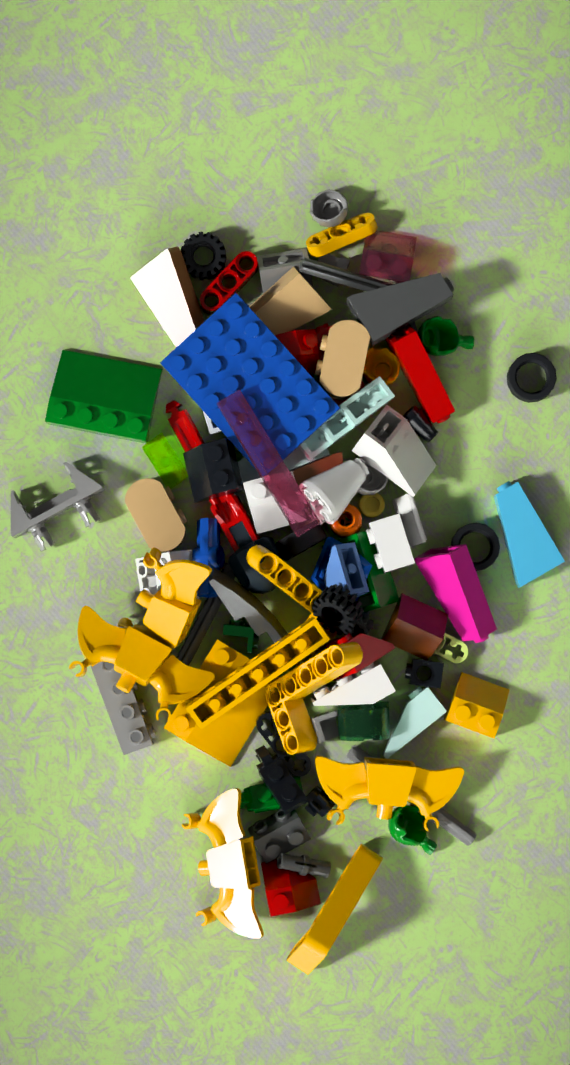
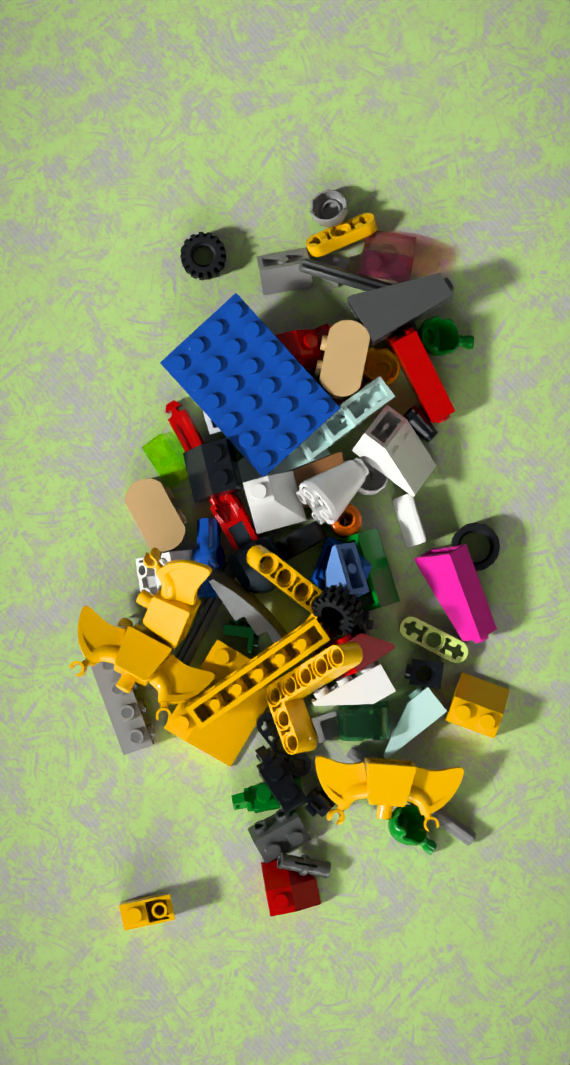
light grey hose [11,462,104,552] -> none
green slope [45,350,162,444] -> none
slope [131,246,205,347] -> none
torso [182,788,264,939] -> none
red beam [200,251,258,315] -> none
clear pink tile [217,390,320,537] -> none
tan slope [249,266,331,335] -> none
yellow beam [286,844,383,975] -> none
light yellow tile [359,493,385,518] -> none
white slope [366,514,415,573] -> none
slope [381,593,448,661] -> none
medium azure slope [494,481,565,588] -> none
black tyre [507,353,557,403] -> none
none -> yellow slope [119,894,175,931]

